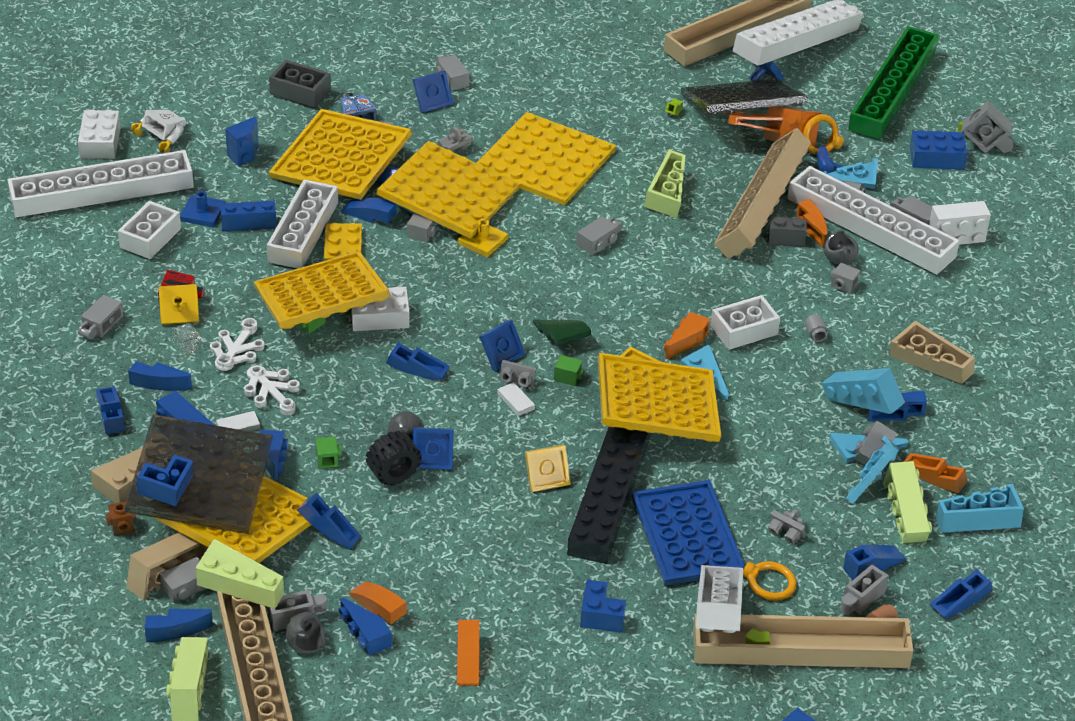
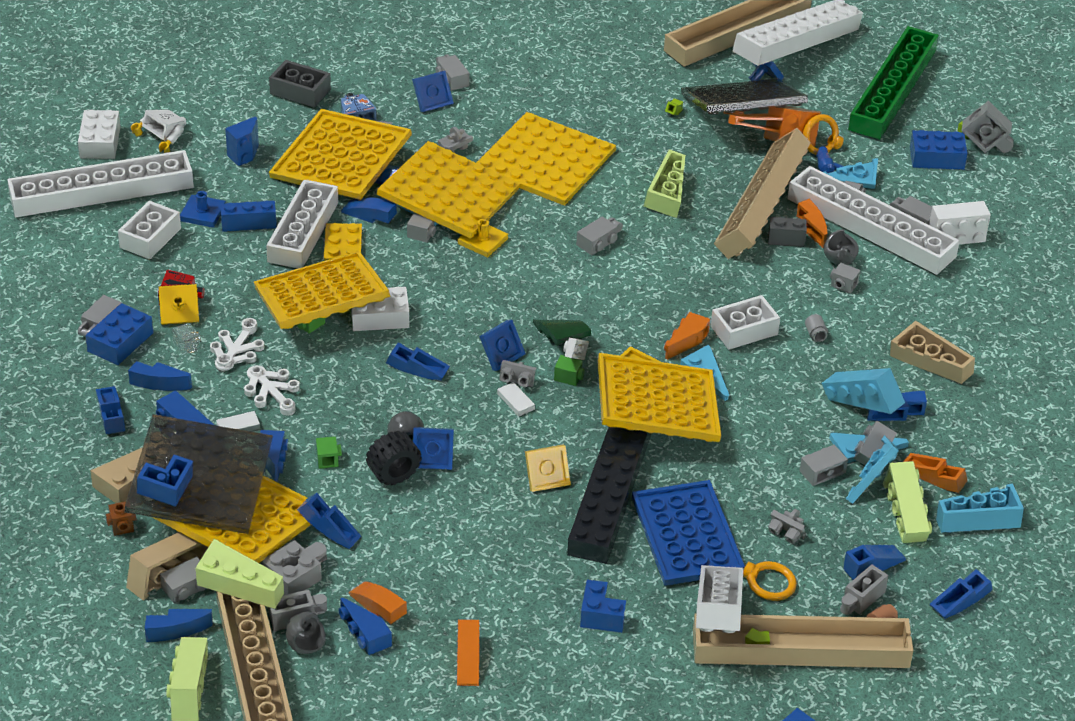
none -> blue brick [85,303,153,365]
none -> light grey brick [261,540,327,595]
none -> white plate [563,337,589,360]
none -> light grey brick [800,445,848,486]

